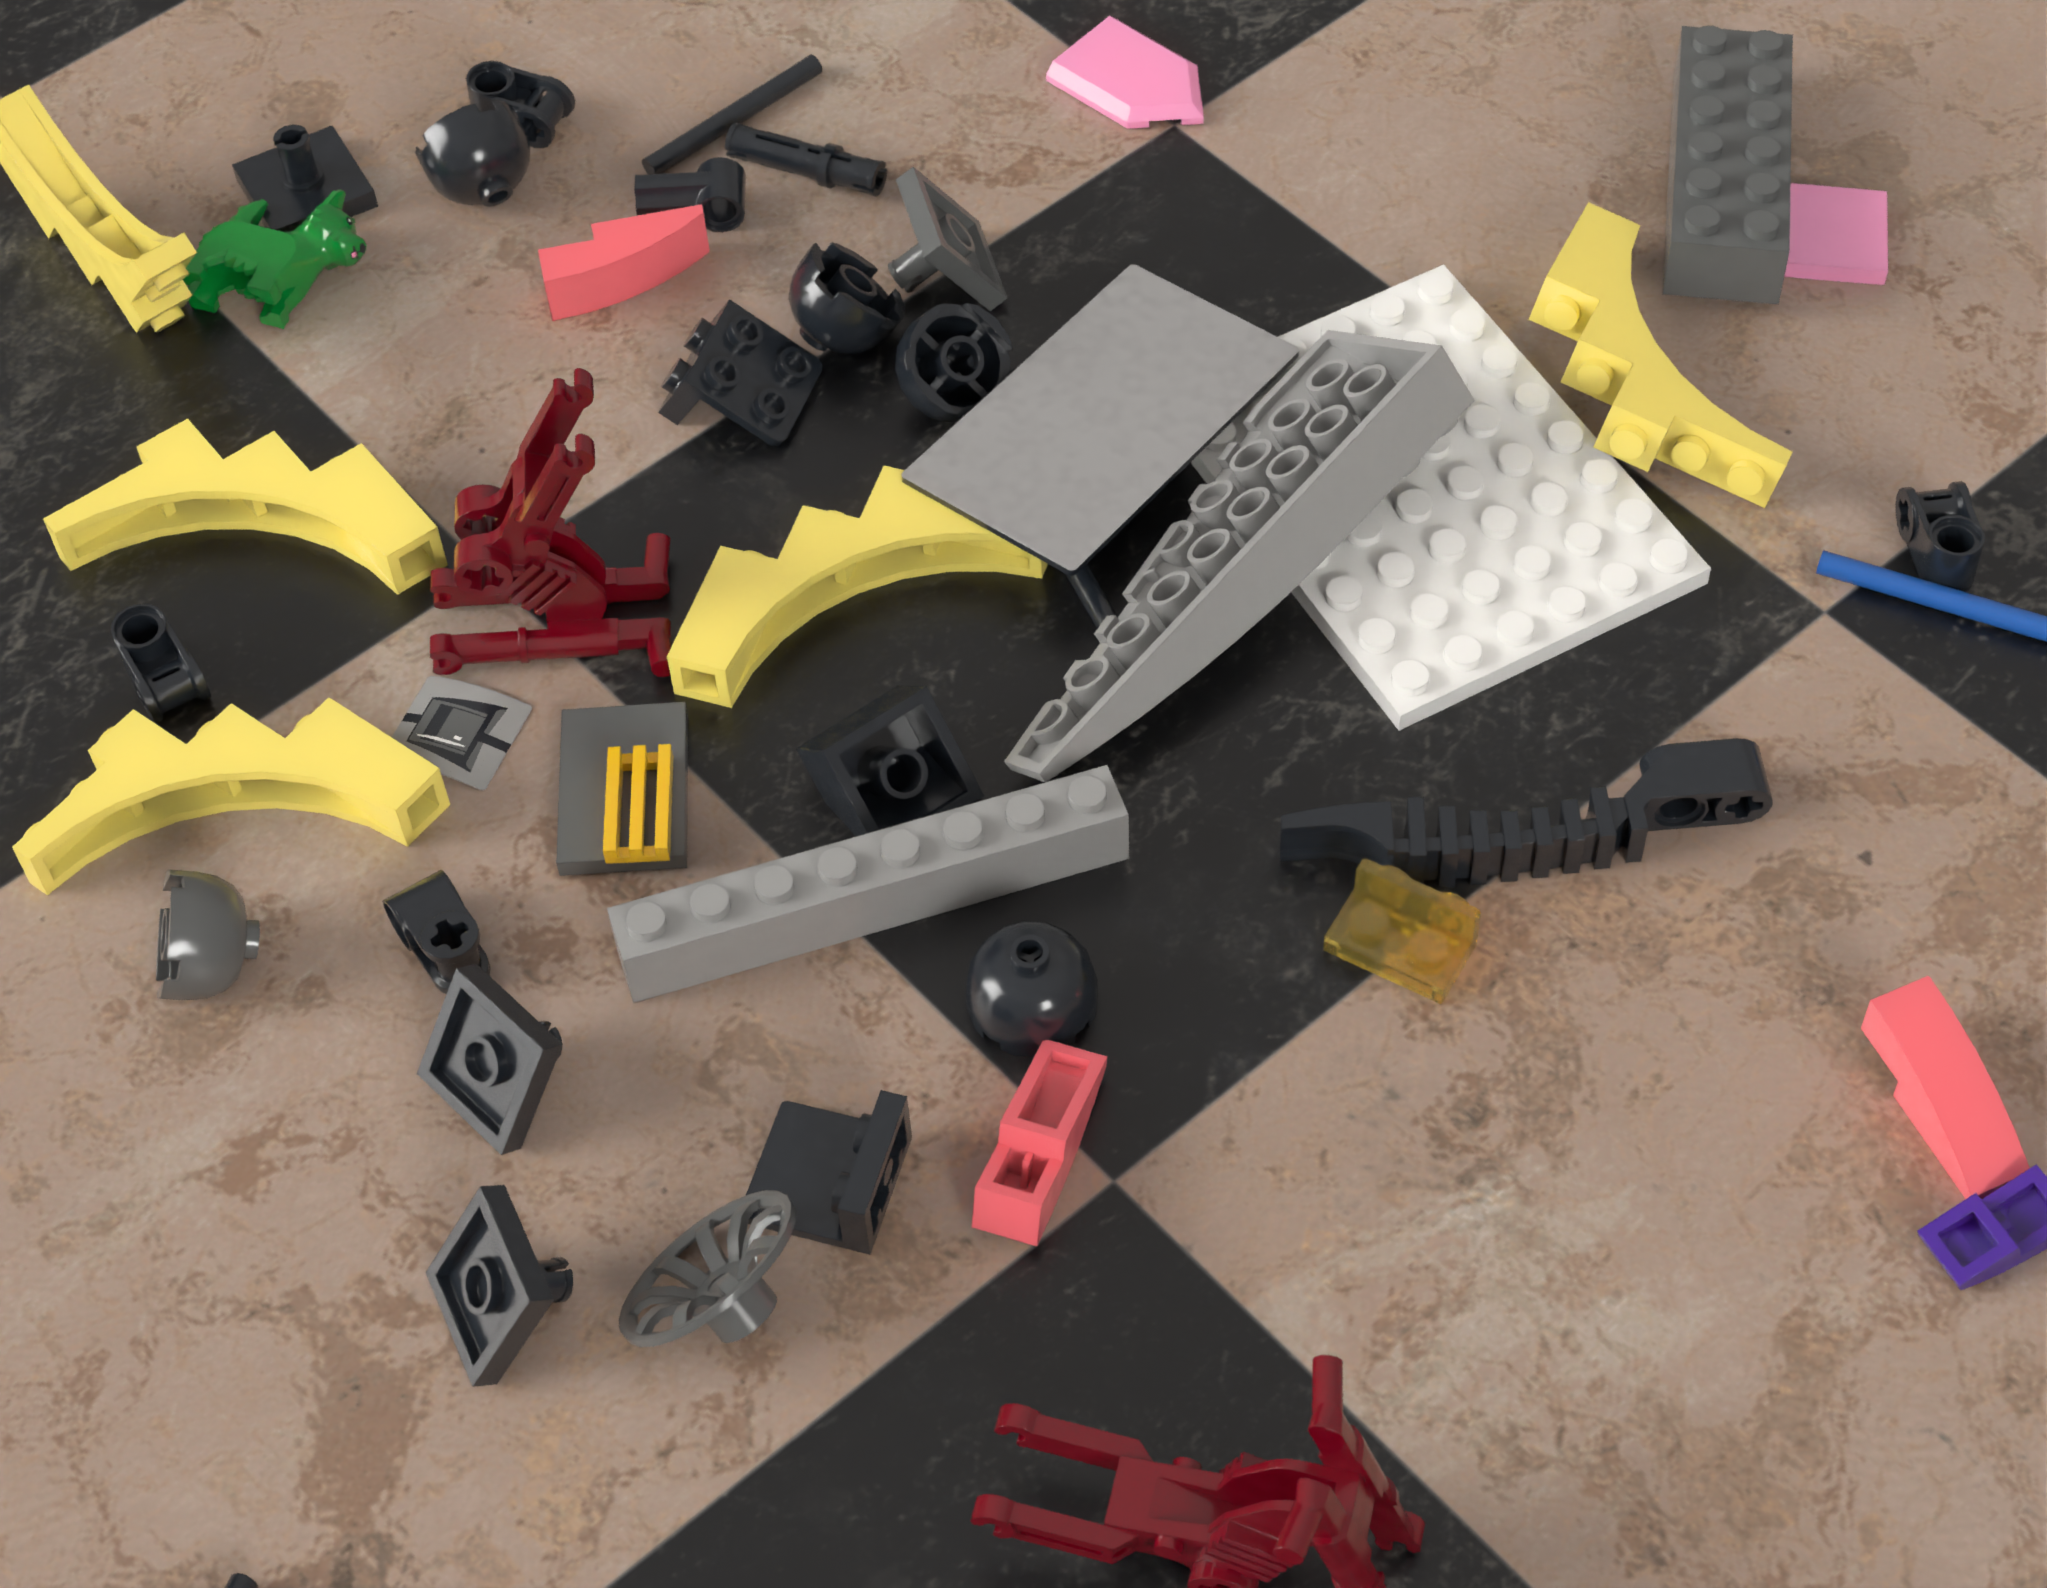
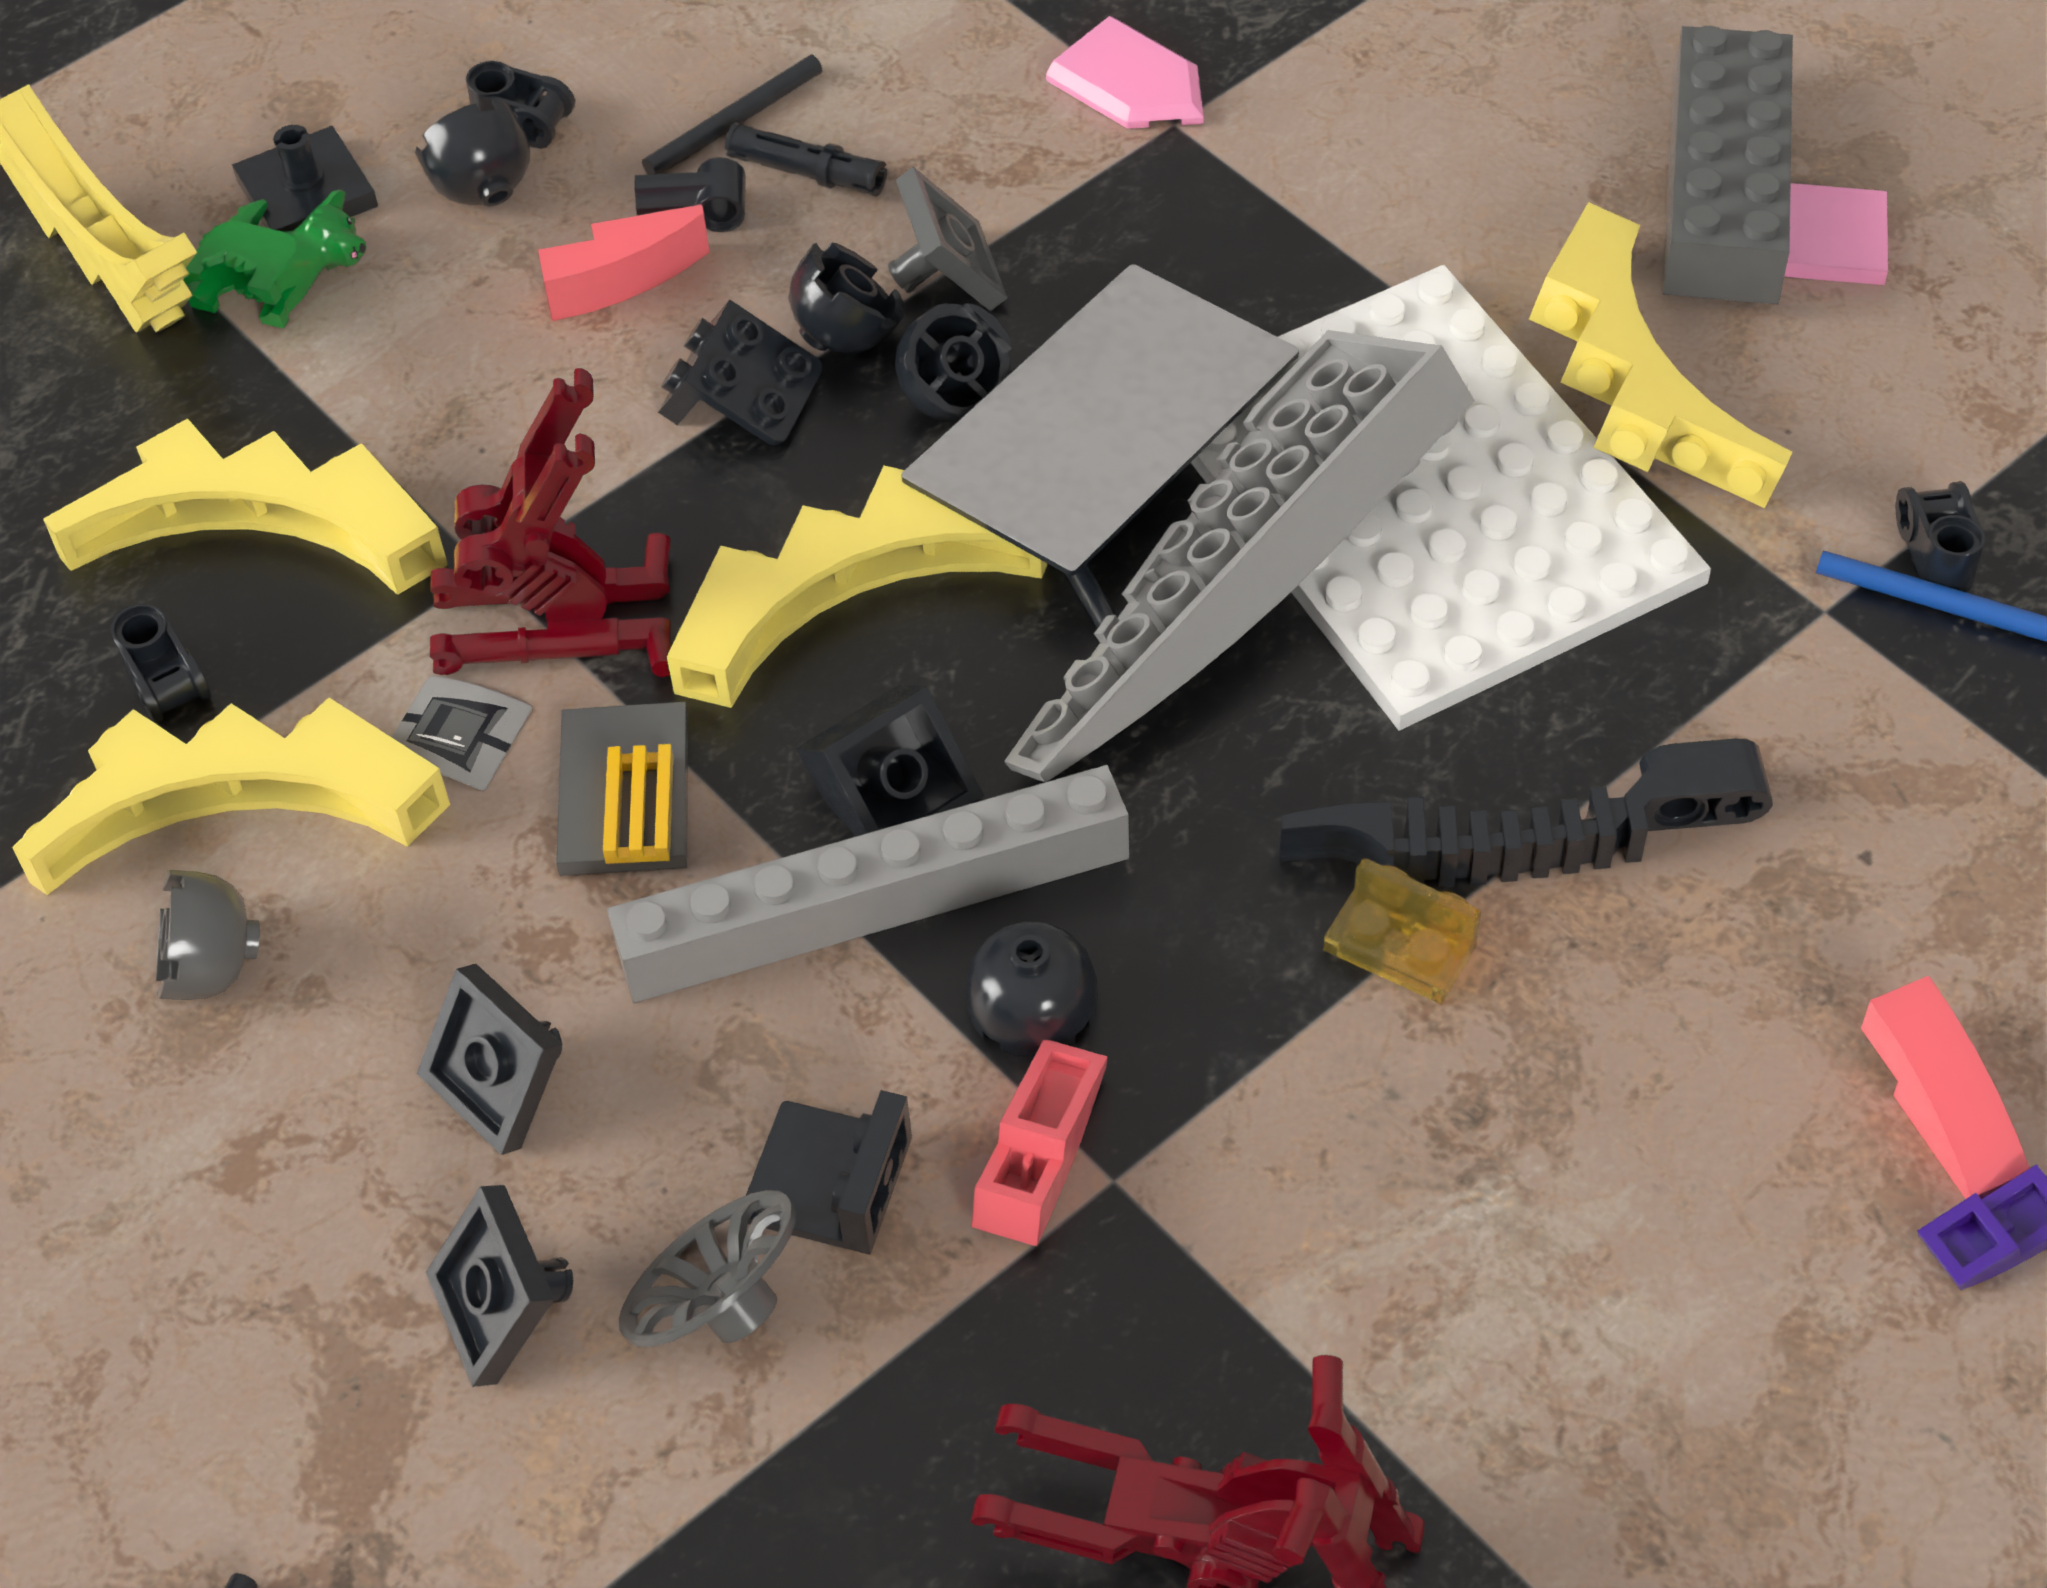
black piece [382,870,491,994] -> none

